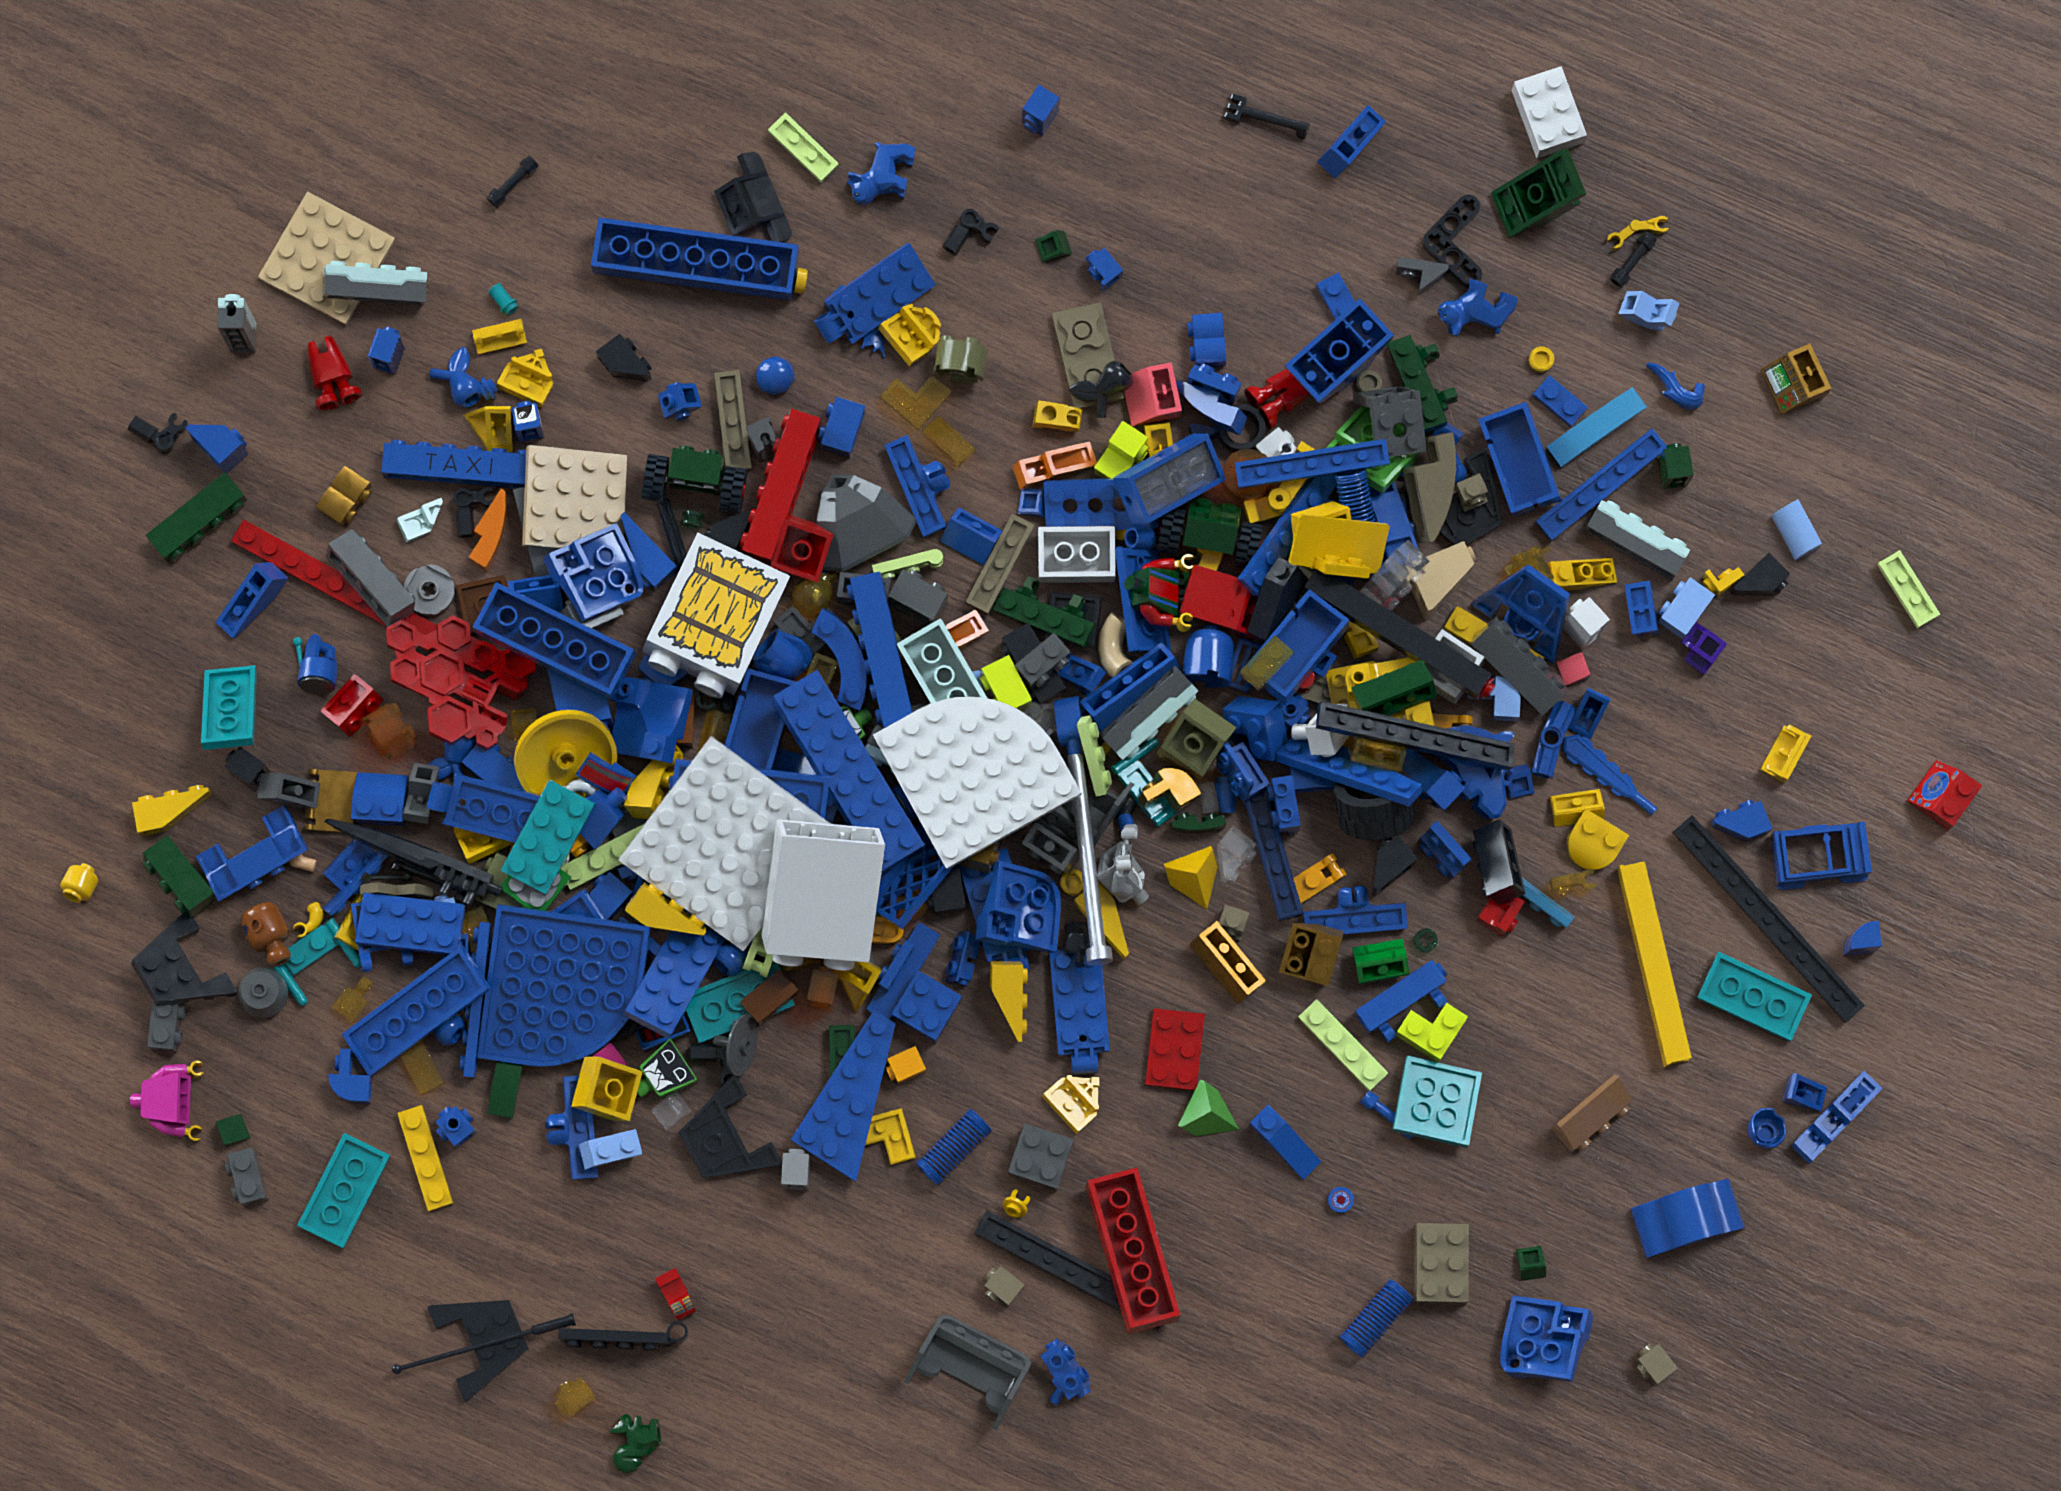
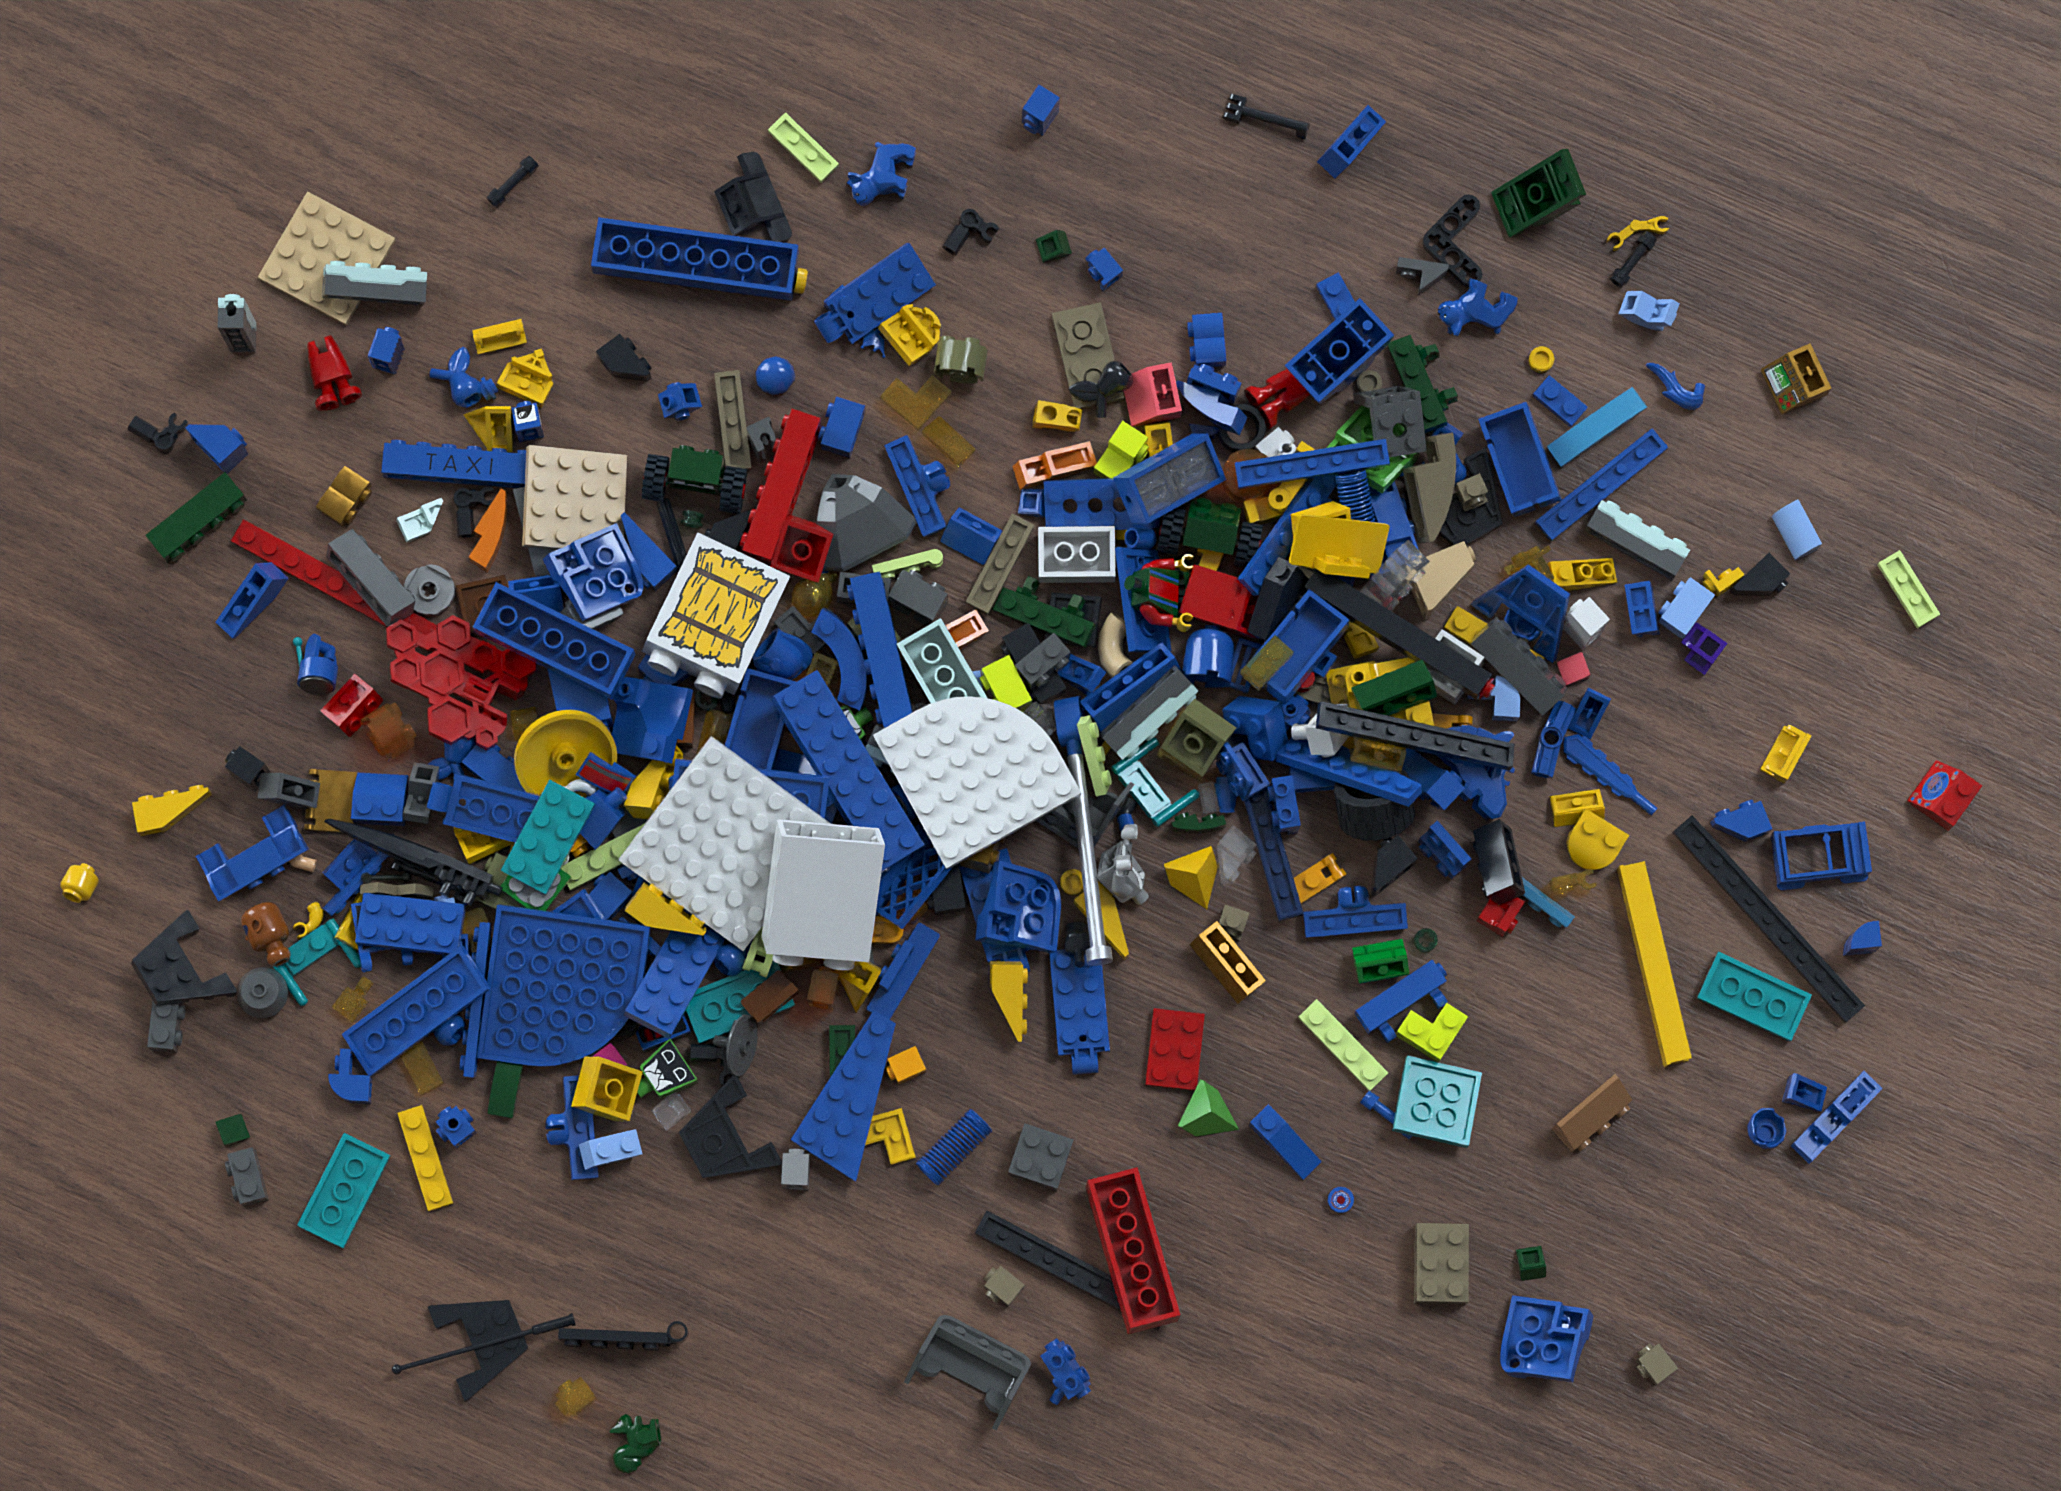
dark pink torso [130,1060,204,1141] -> none
dark green brick [142,835,215,918] -> none
teal plate [201,665,257,750] -> none
teal pin [488,283,519,316] -> none
red leg [655,1268,697,1321] -> none
blue brick [891,970,962,1044] -> none
blue hinge [946,931,981,986] -> none
yellow plate [1002,1189,1030,1218] -> none
dark grey brick [1022,822,1080,874] -> none
slope [1042,1075,1099,1134] -> none
brick [1138,768,1201,812] -> none
pearl gold slope [1279,923,1343,986] -> none
blue piece [1339,1279,1414,1358] -> none
blue slope [1504,764,1535,799] -> none
white brick [1512,66,1587,159] -> none
blue brick [1631,1179,1745,1258] -> none
dark green brick [1658,443,1694,489] -> none

